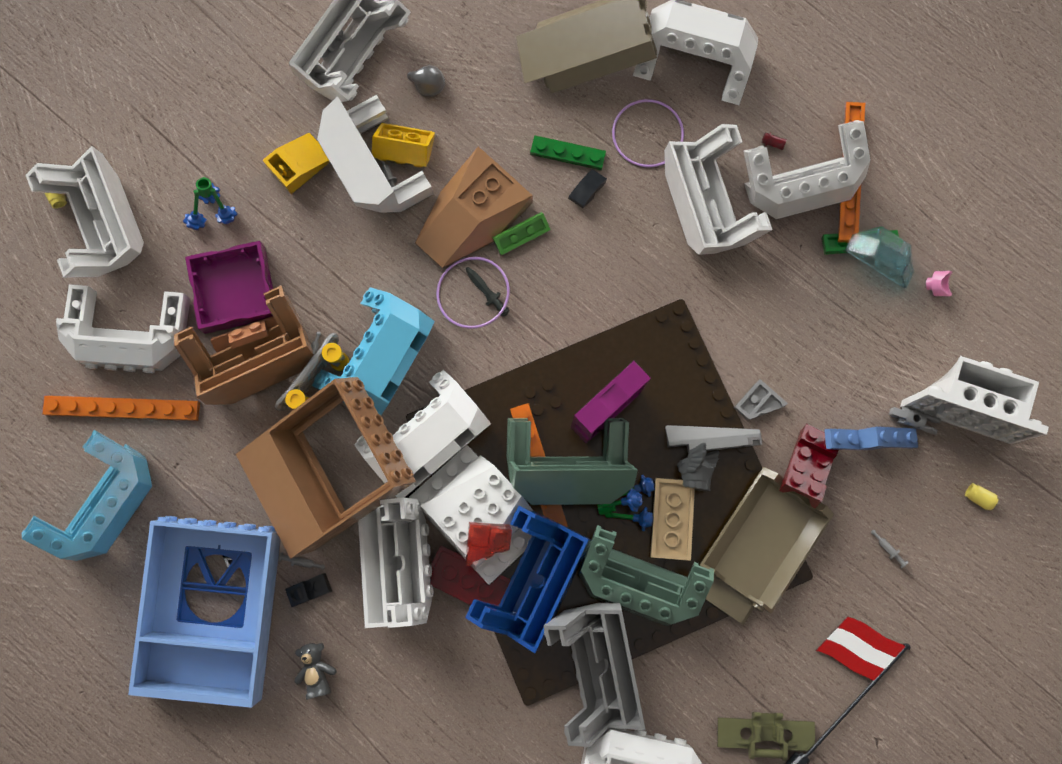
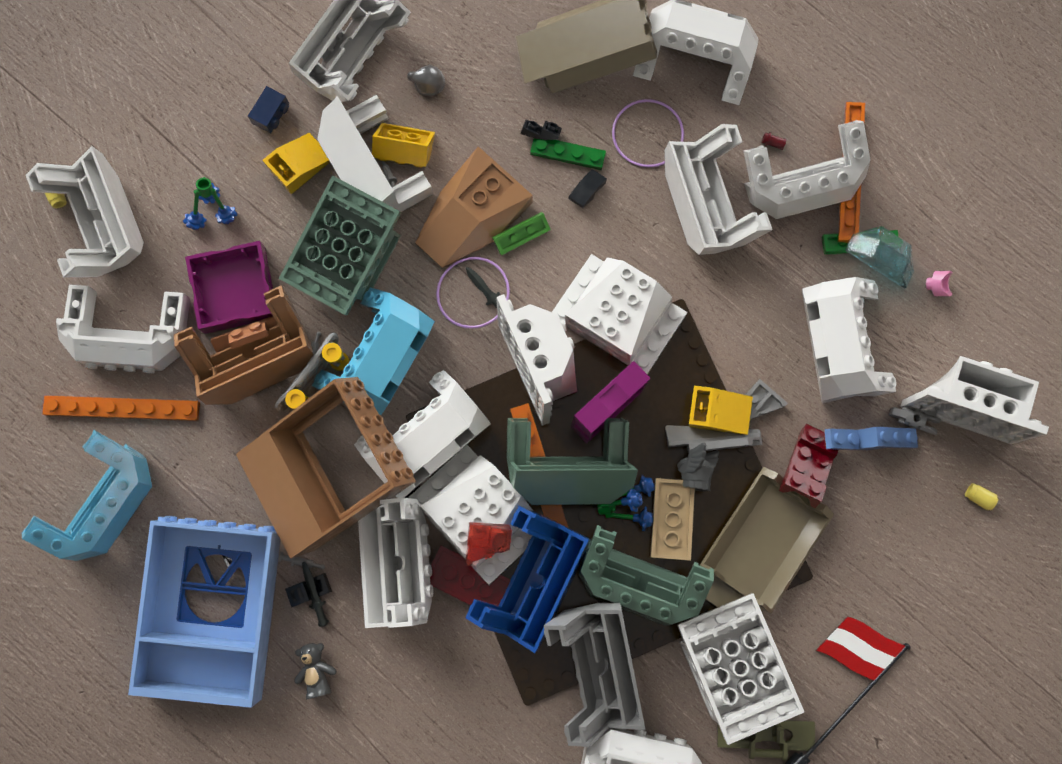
light grey piece [871,530,909,569] -> none
none -> dark blue brick [247,86,289,134]
none -> sand green wedge [279,175,402,315]
none -> pearl dark grey sword [302,561,329,627]
none -> white wedge [497,294,577,426]
none -> black slope [520,120,562,140]
none -> white wedge [552,254,687,374]
none -> white wedge [677,593,804,745]
none -> yellow slope [689,386,753,435]
none -> white wedge [802,277,896,403]

